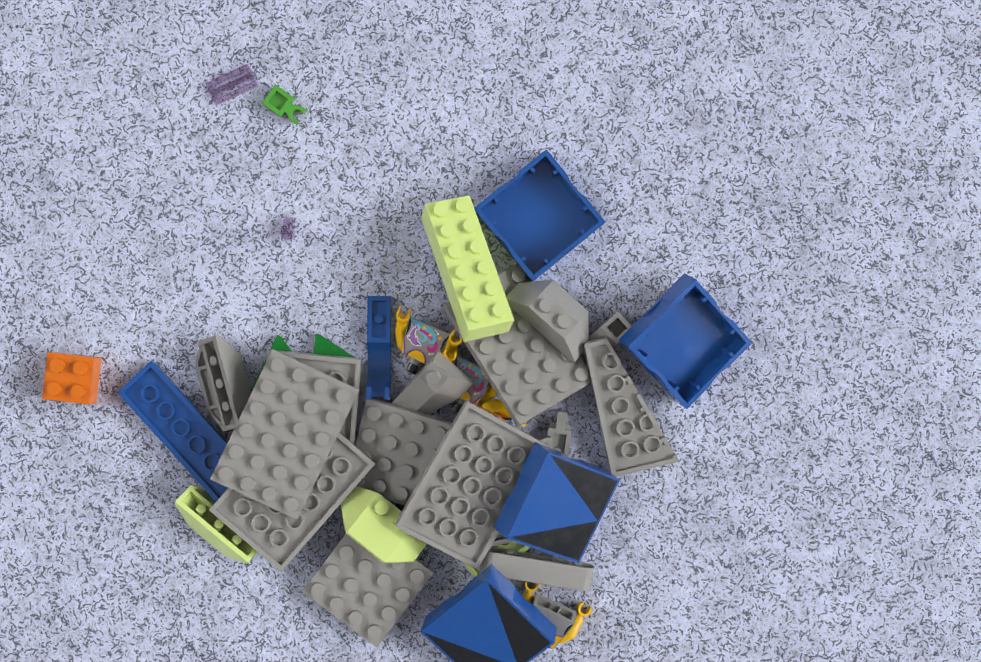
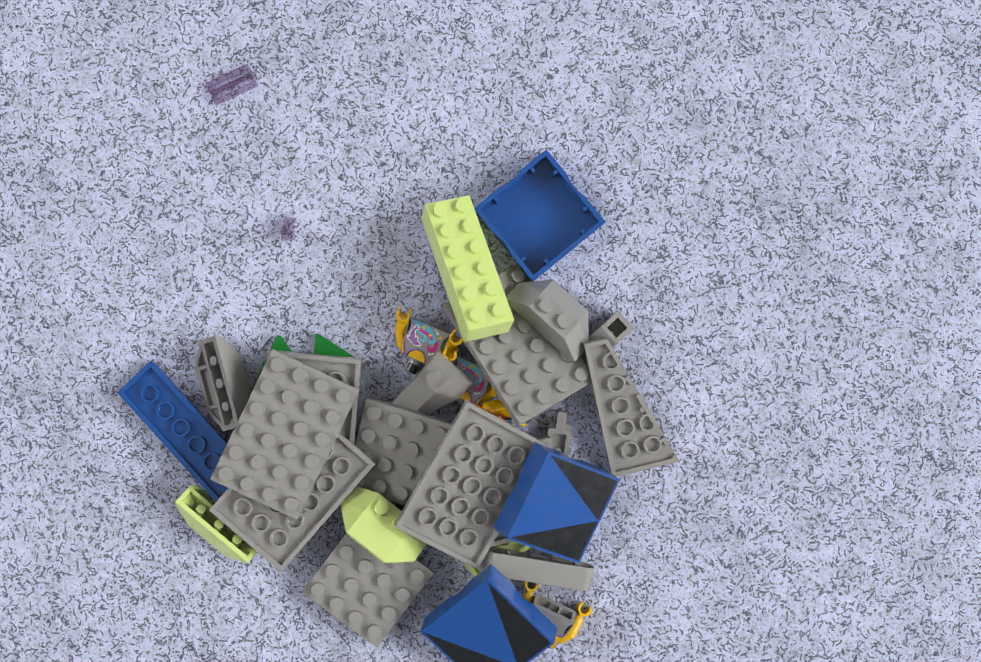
orange brick [42,352,102,405] -> none
bright green plate [262,84,307,125] -> none
blue piece [366,296,391,400] -> none
blue tile [618,273,753,409] -> none

